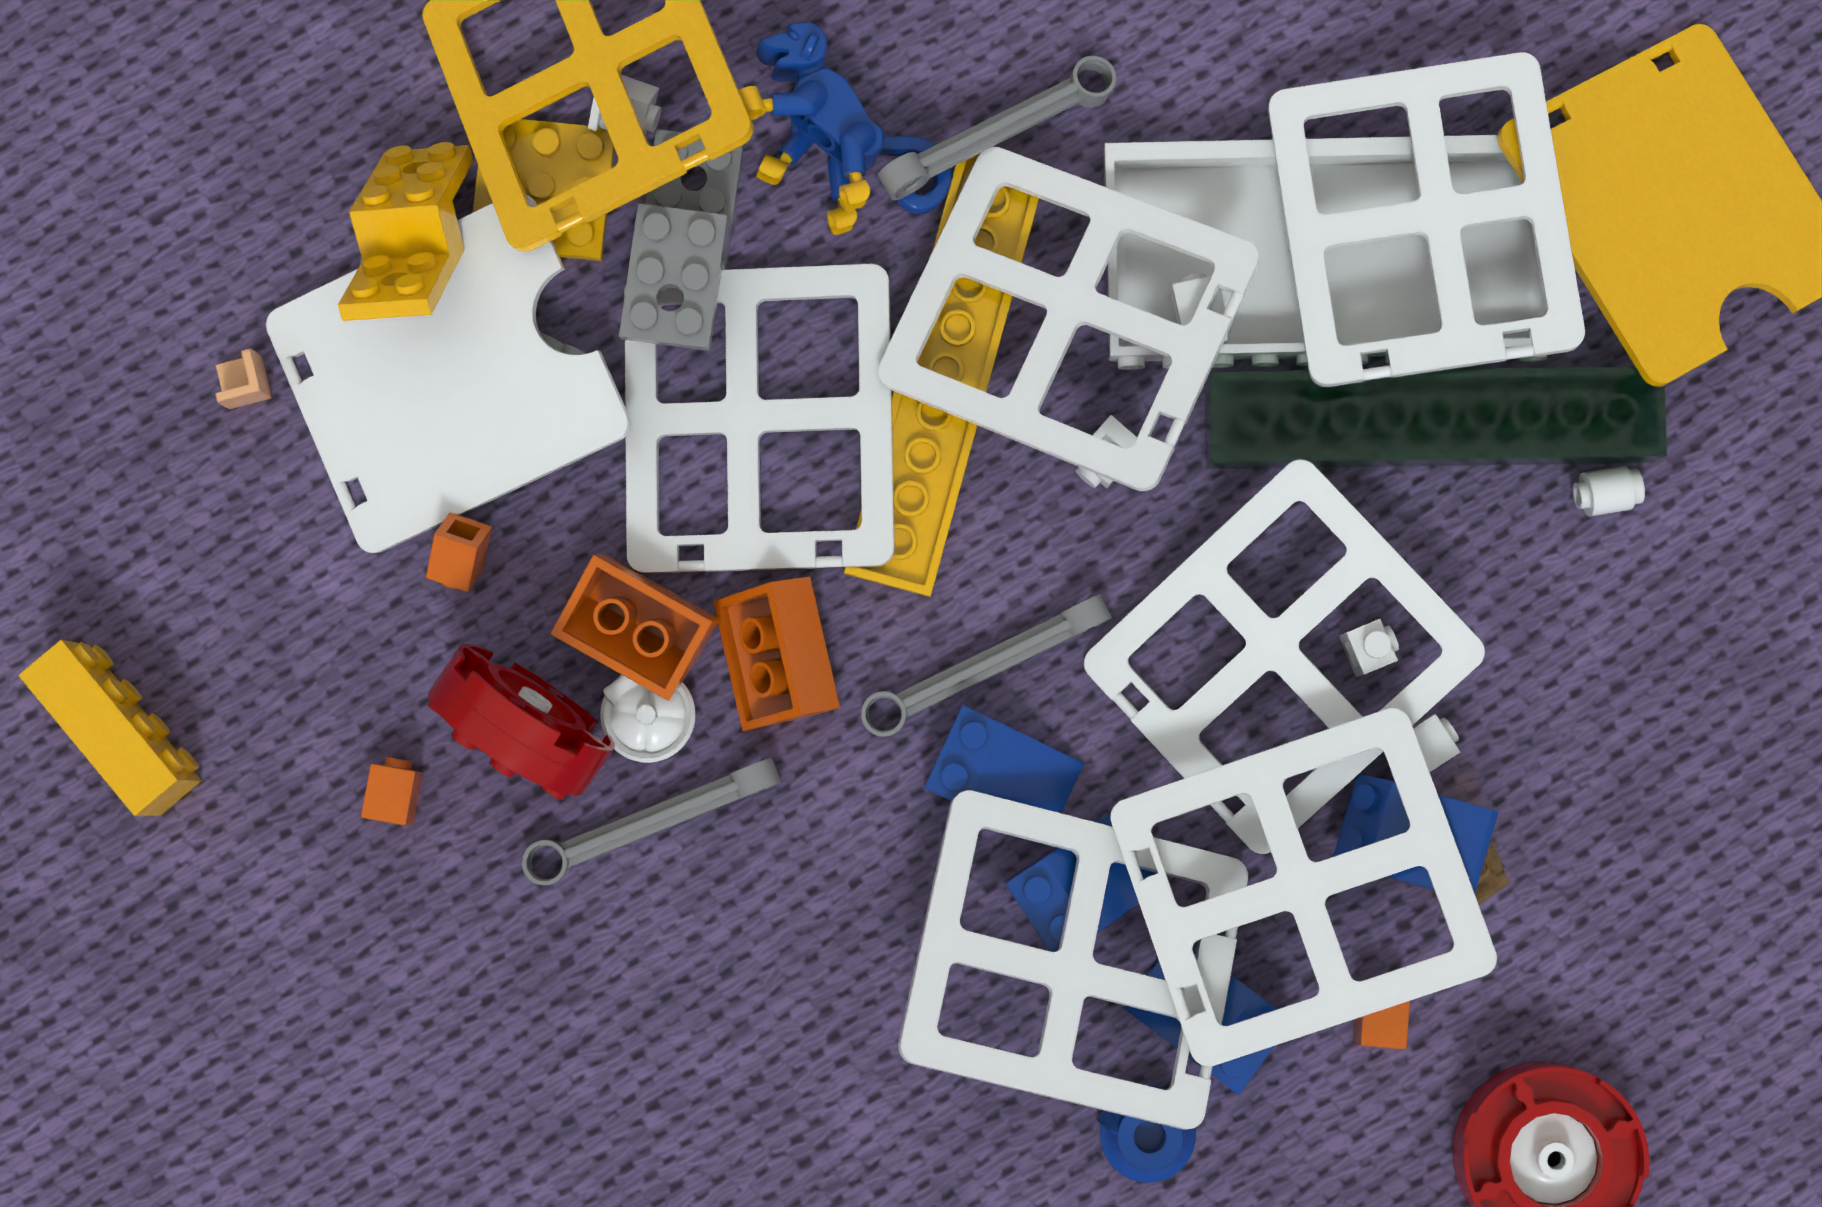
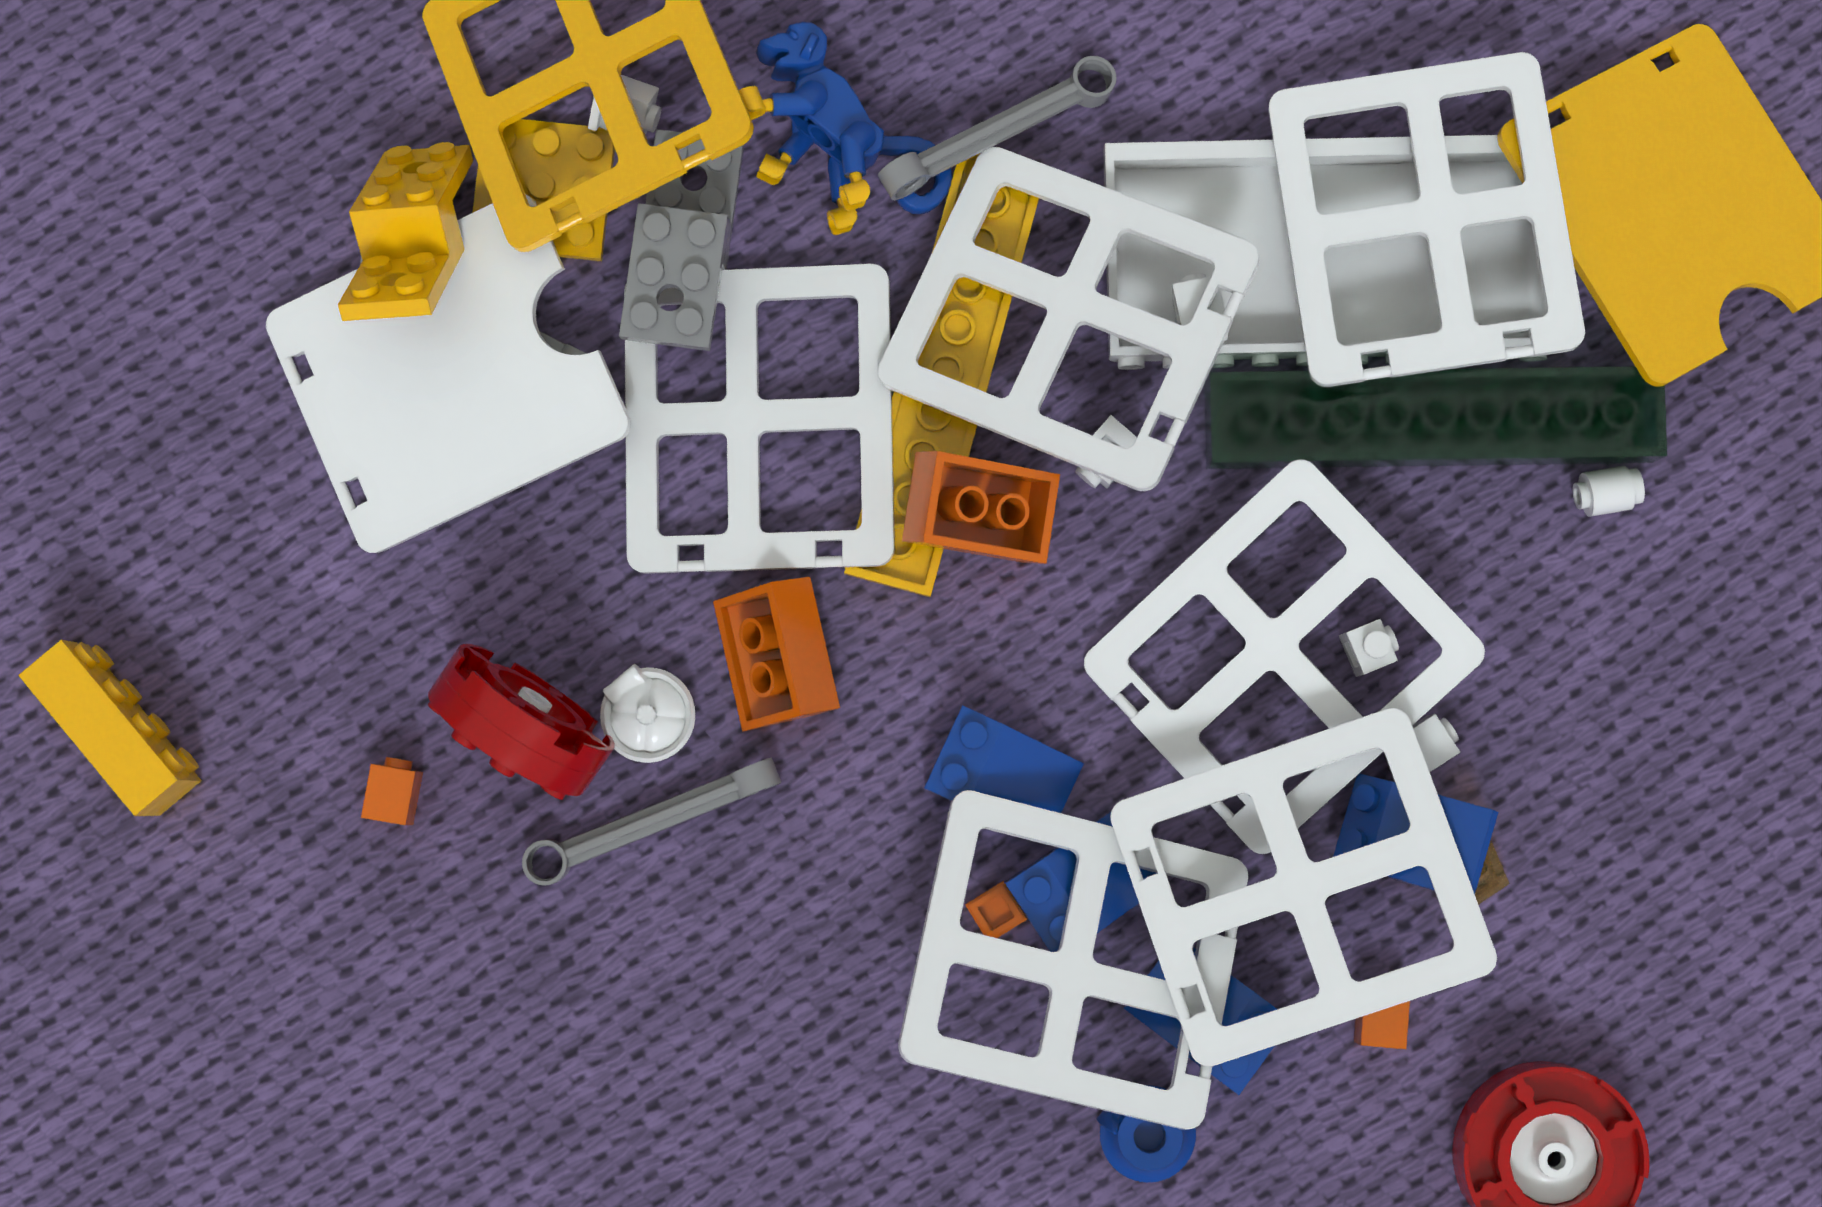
light nougat panel [215,348,272,409] -> none
orange brick [426,512,492,592] -> none
orange slope [550,554,720,701] -> none
light grey piece [861,594,1112,737] -> none
none -> orange brick [902,451,1060,564]
none -> orange tile [965,881,1027,938]

